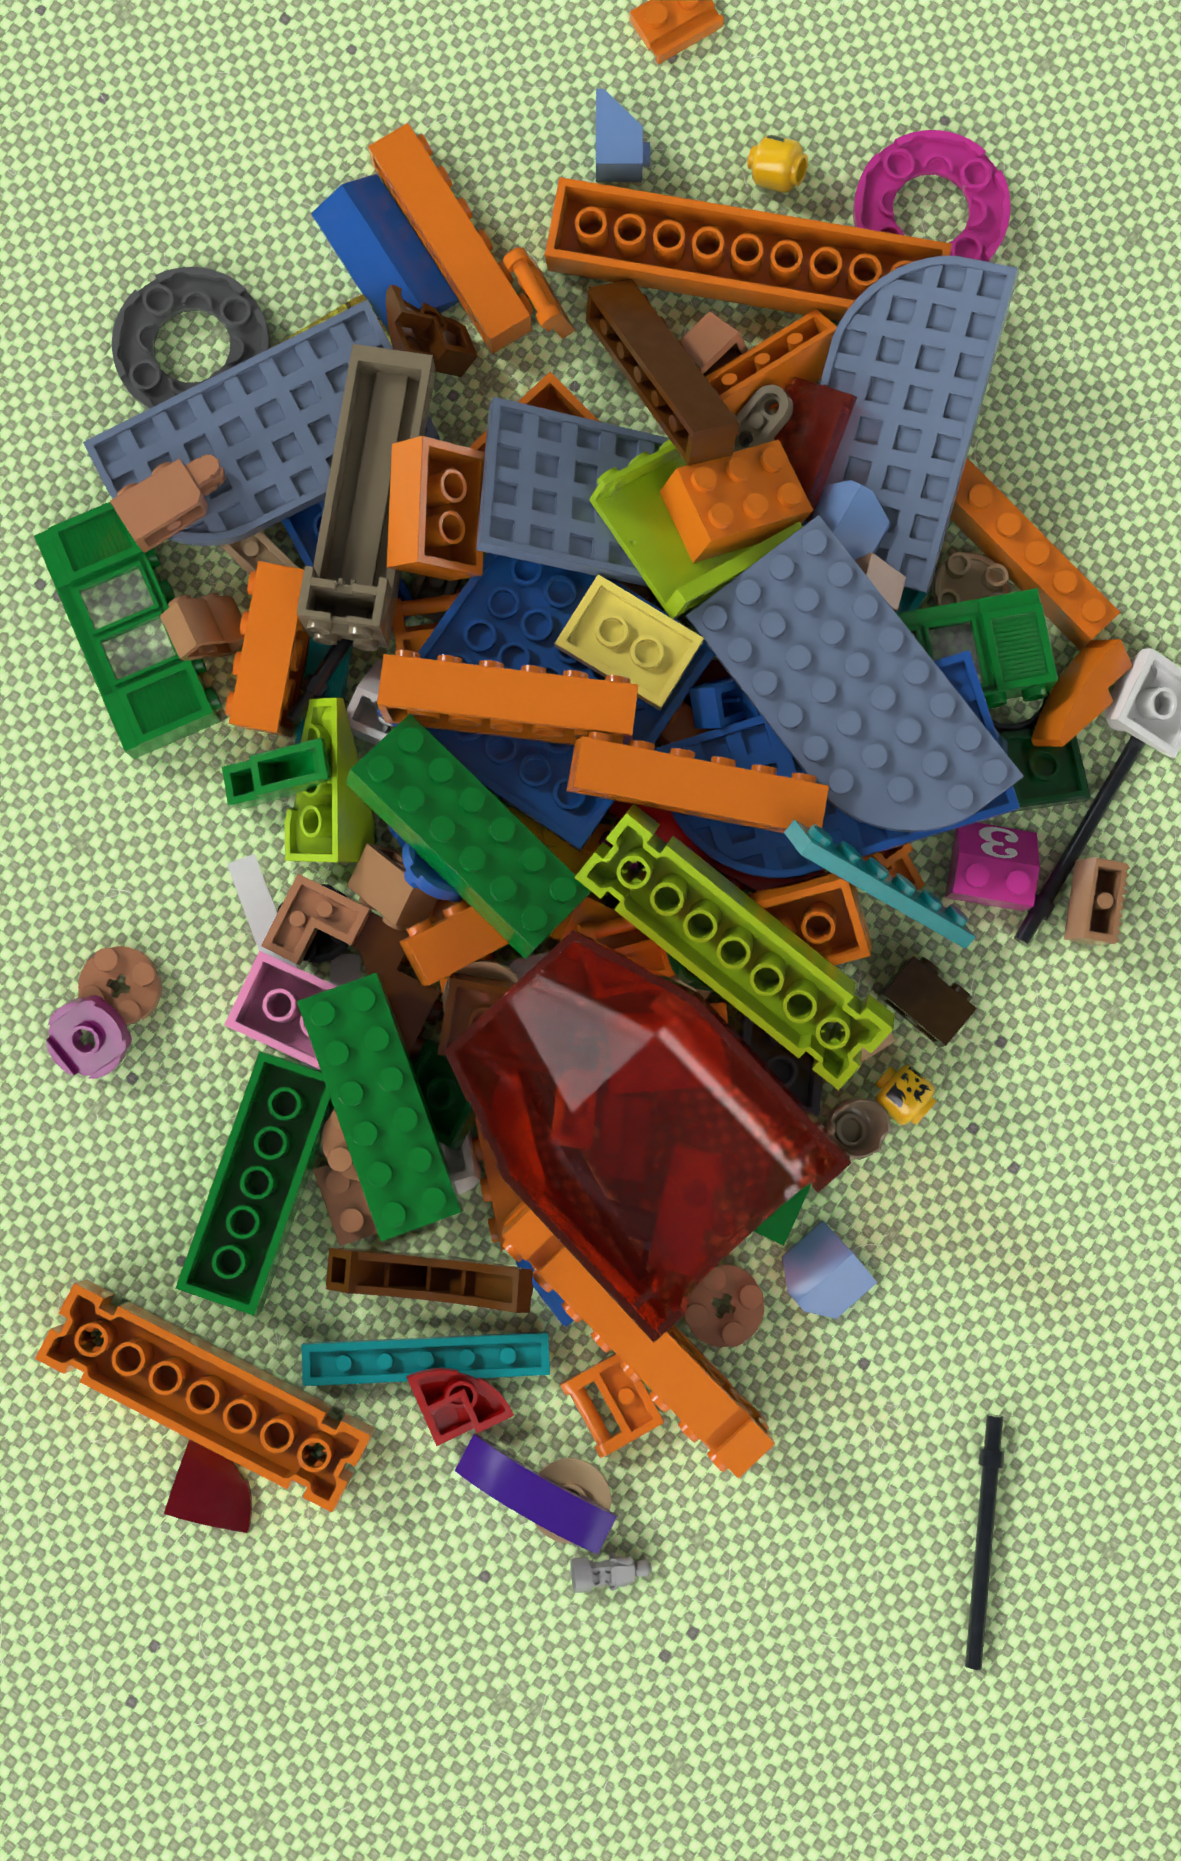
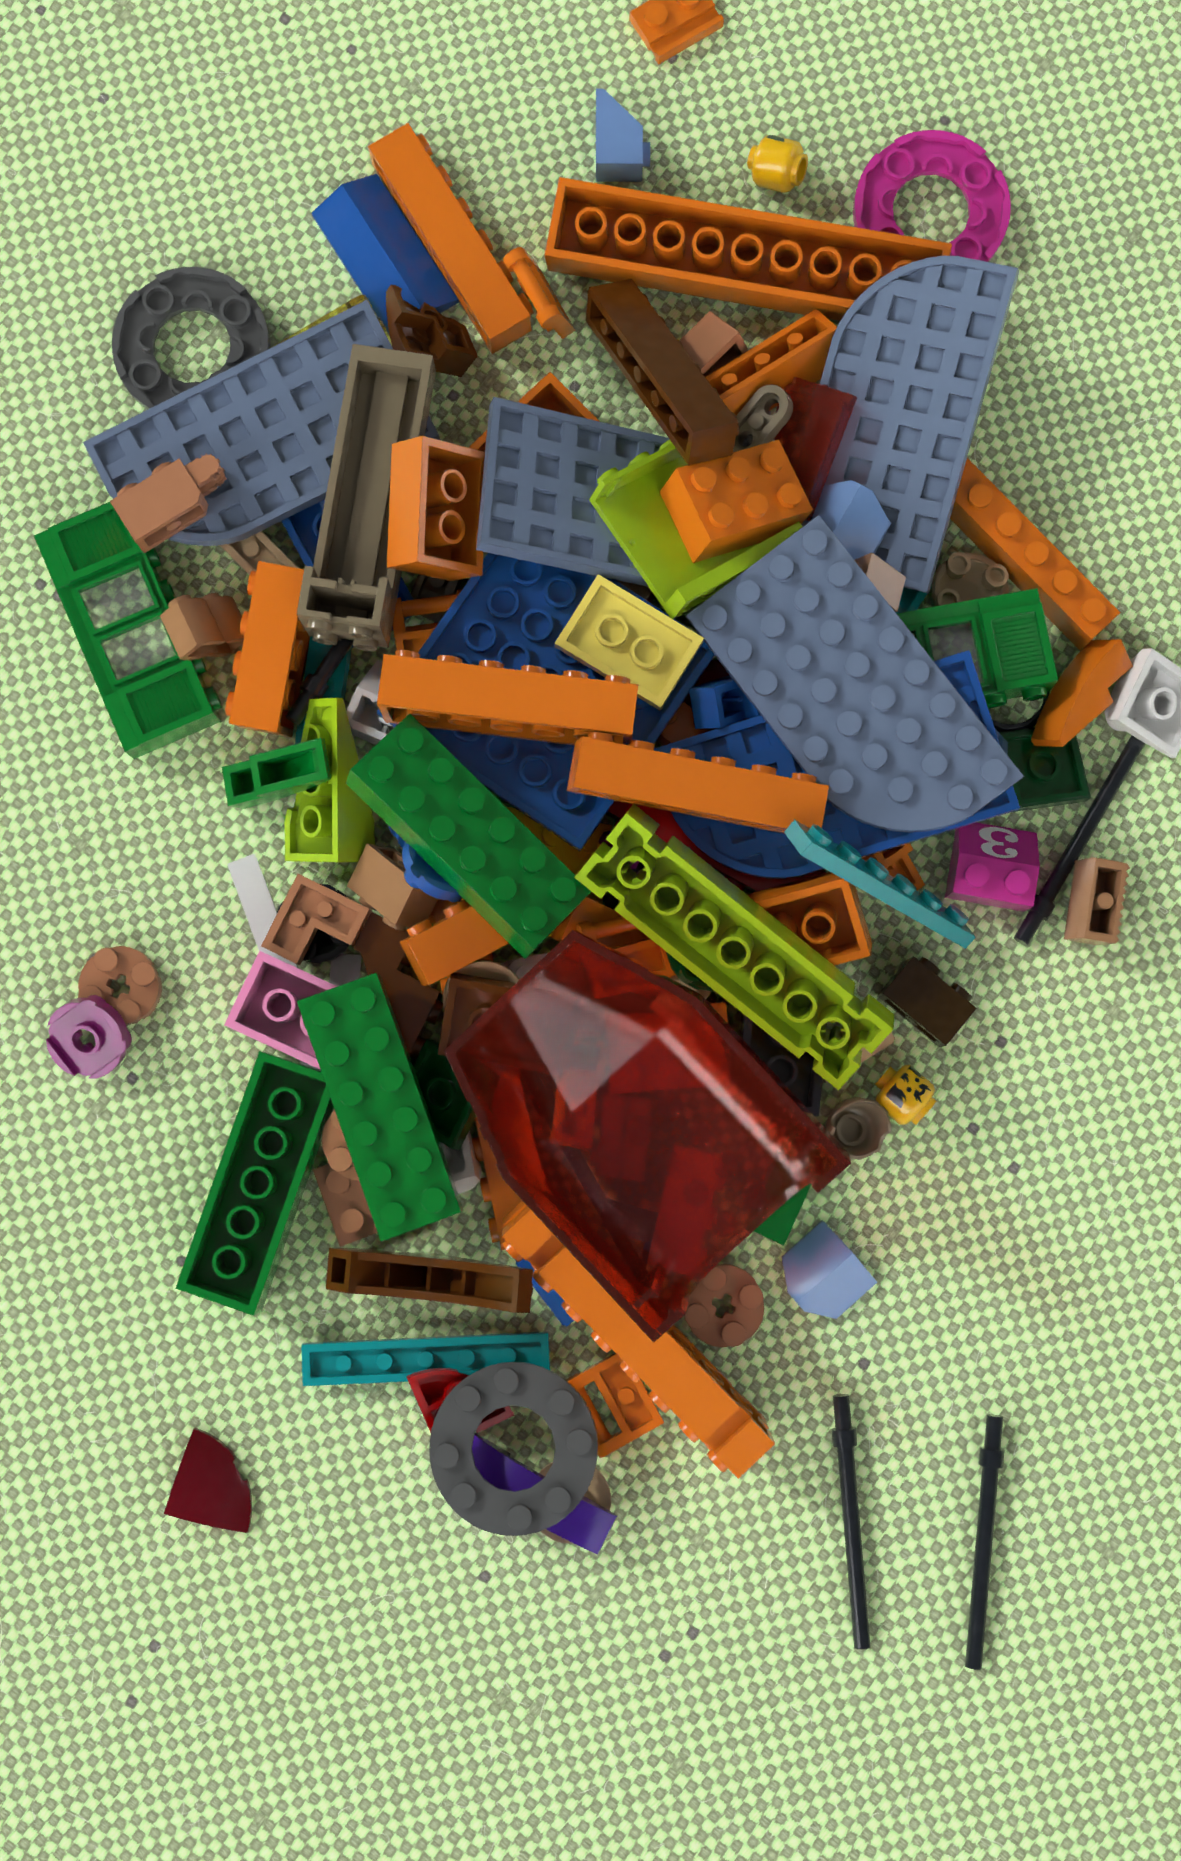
orange brick [35,1279,376,1512] -> none
light grey piece [570,1553,652,1593] -> none
none -> dark grey plate [429,1362,598,1536]
none -> black bar [831,1394,871,1649]

